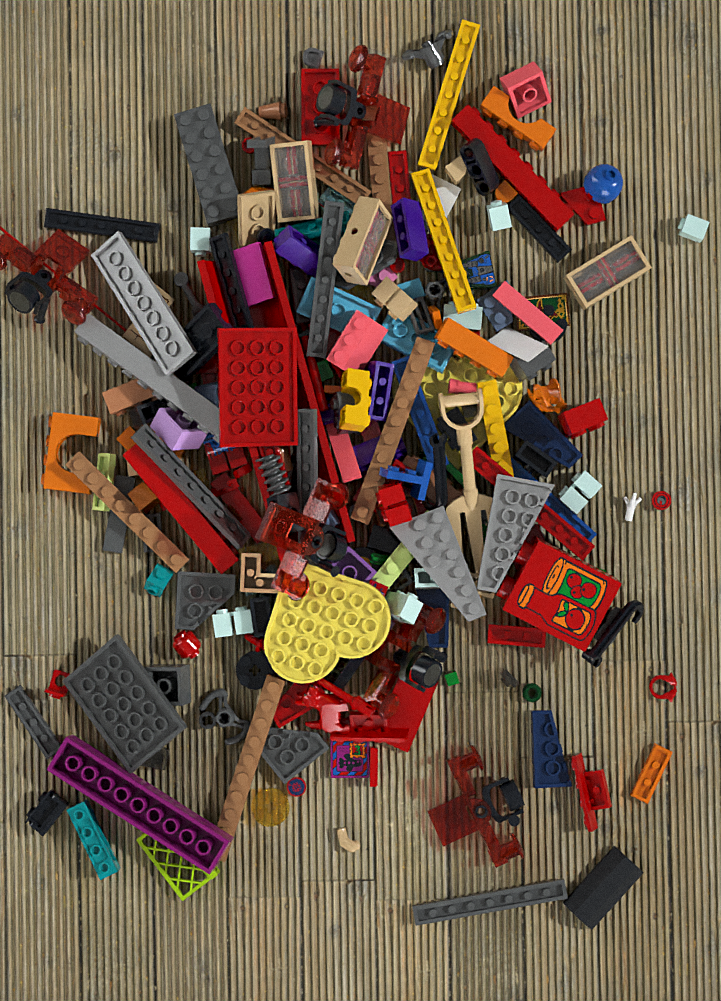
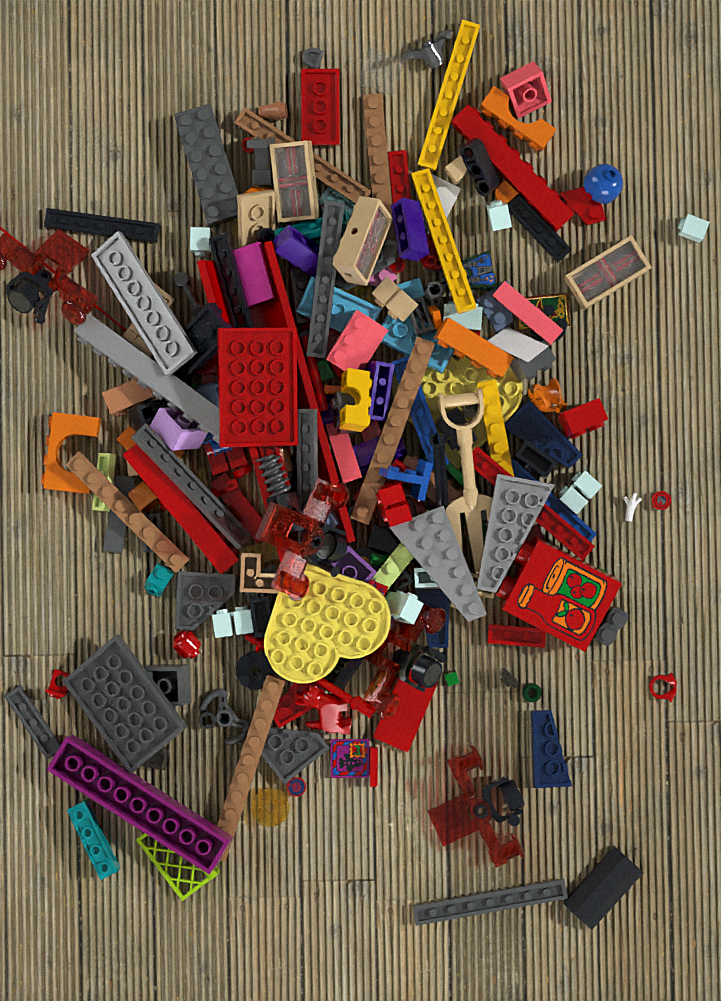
black hinge [25,789,70,836] -> none
clear red piece [314,44,410,170] -> none
red bracket [330,711,409,743] -> none
tan arm [336,827,360,852] -> none
coral pin [448,378,477,394] -> none
red bracket [571,752,612,832] -> none
black piece [581,600,644,668] -> none
orange tile [630,743,673,804] -> none

